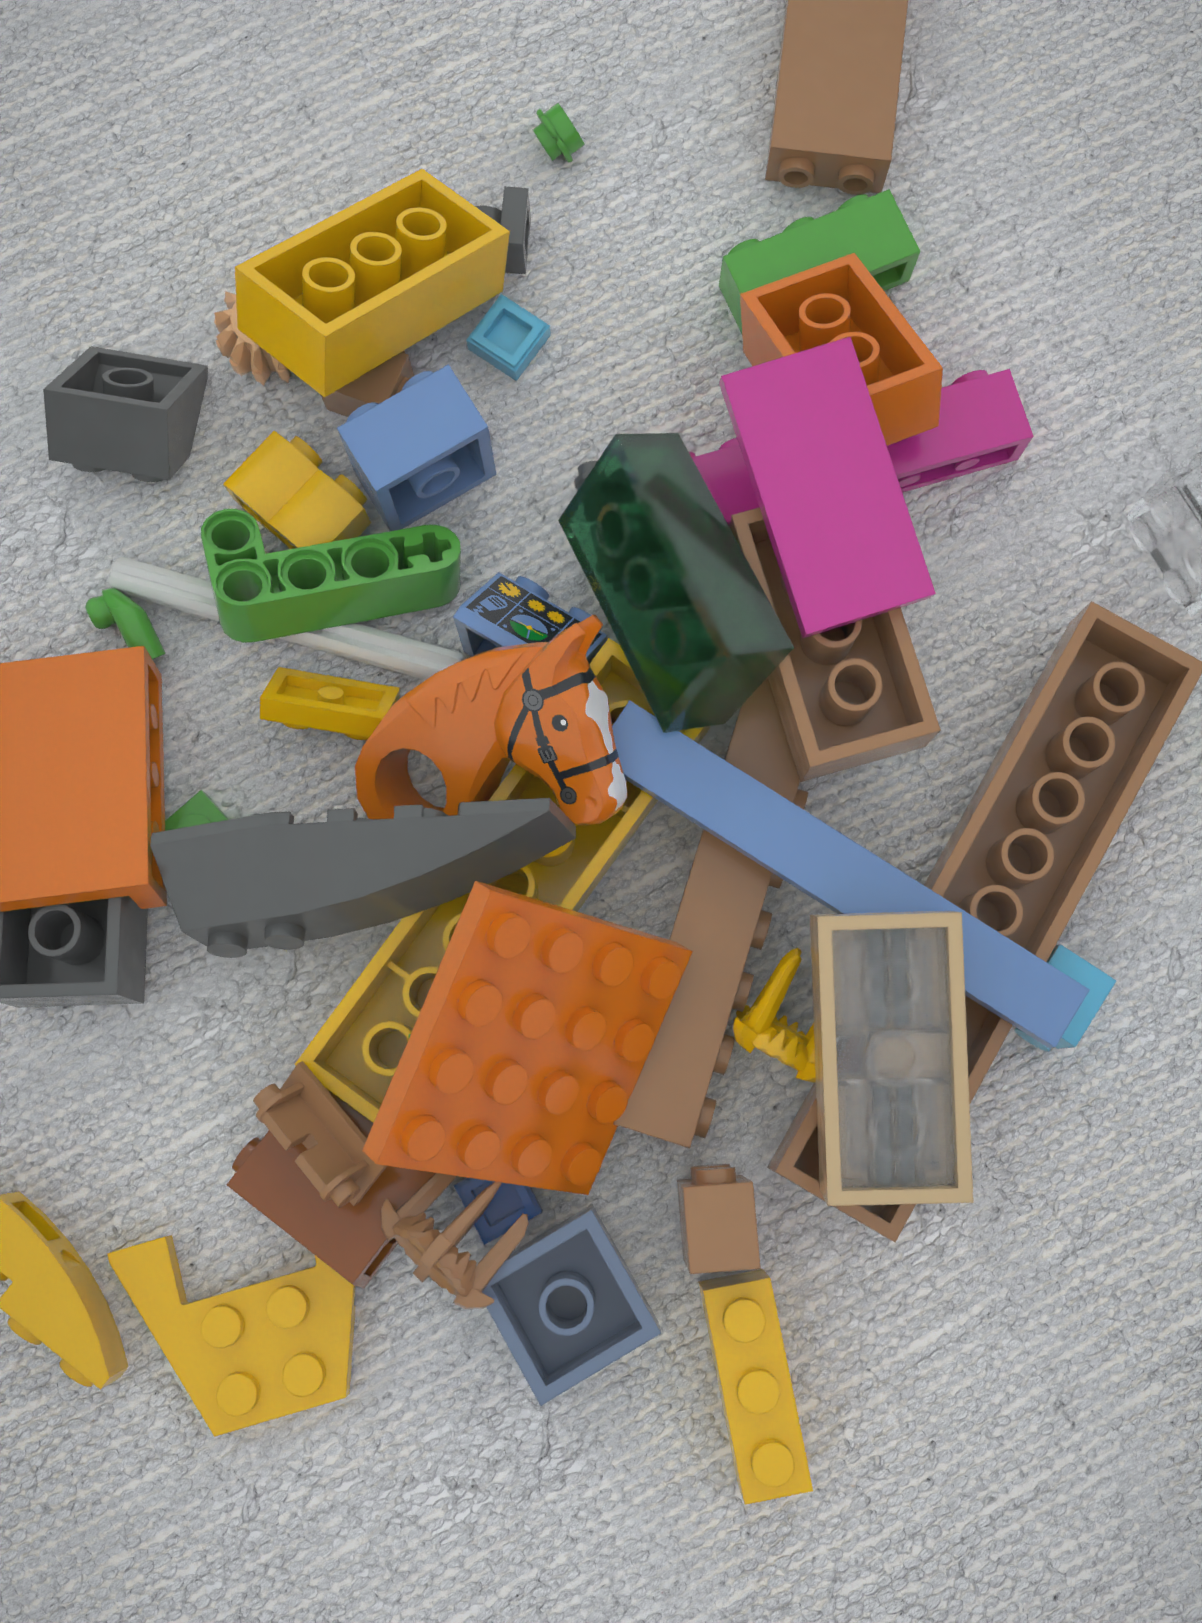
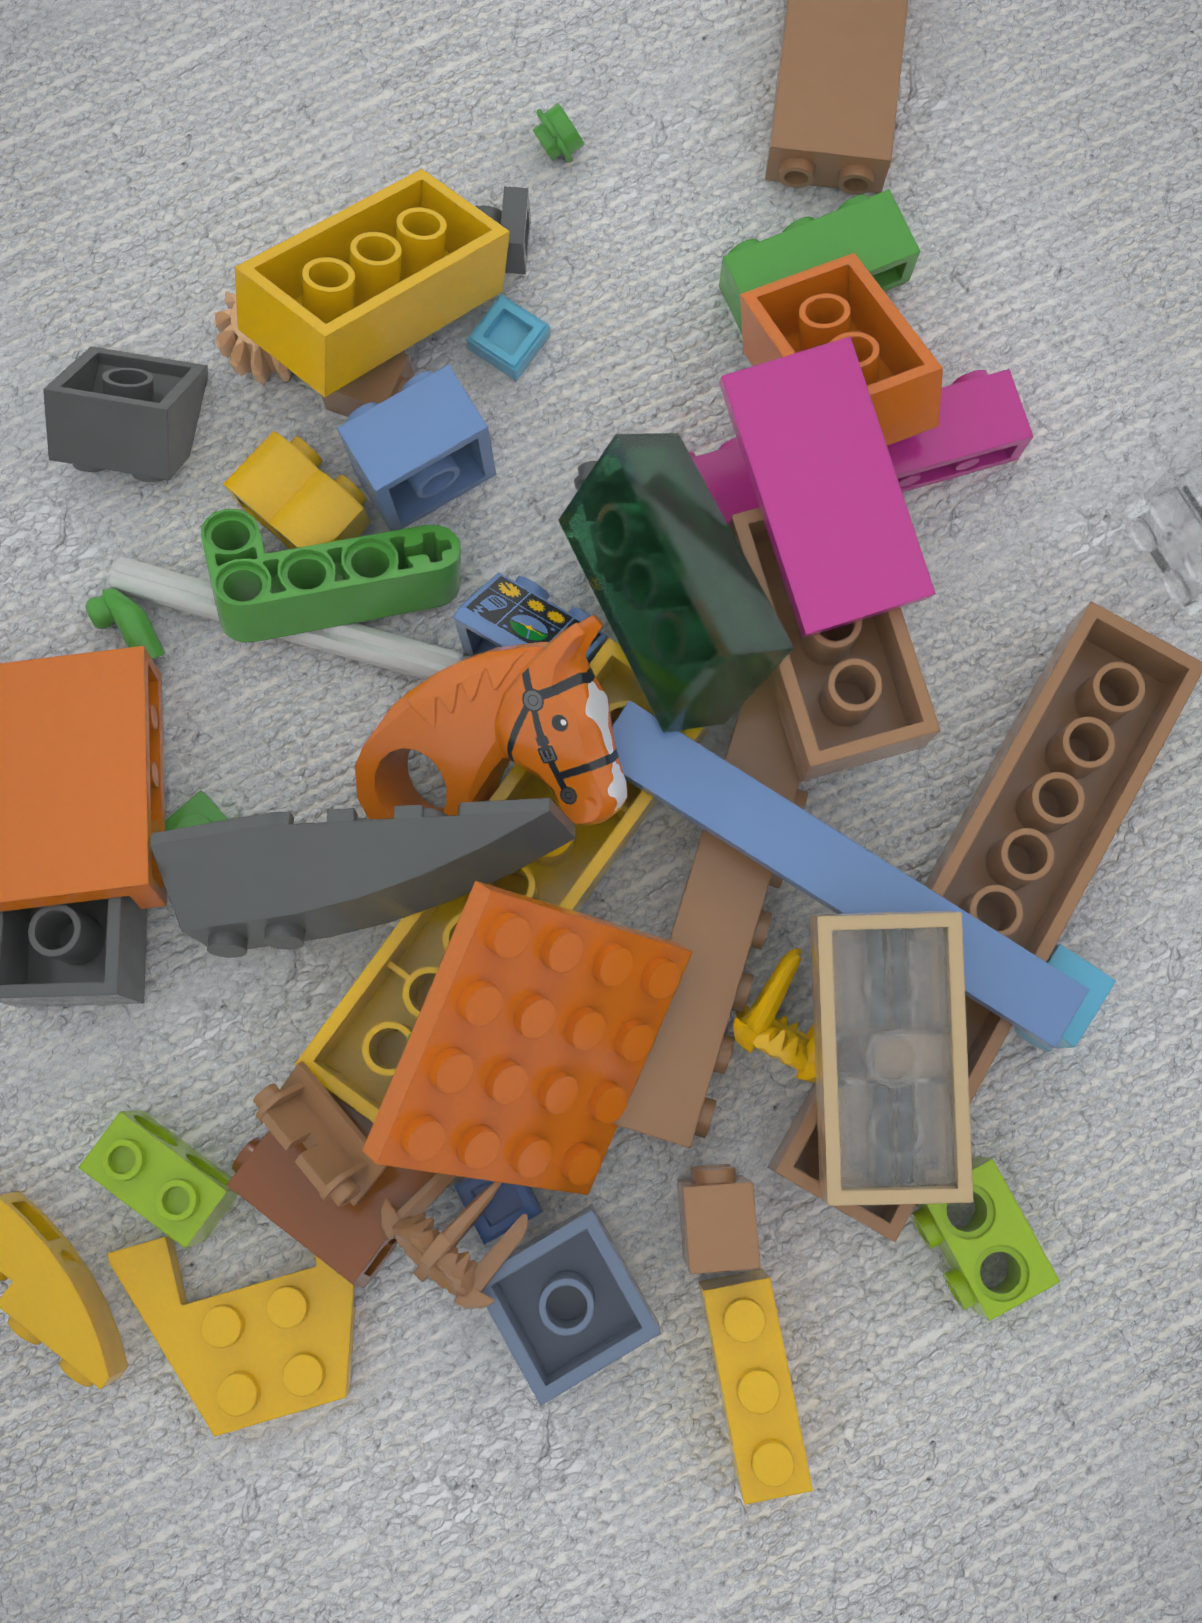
yellow plate [260,667,400,740] -> none
none -> lime brick [78,1110,238,1249]
none -> lime brick [911,1156,1060,1321]

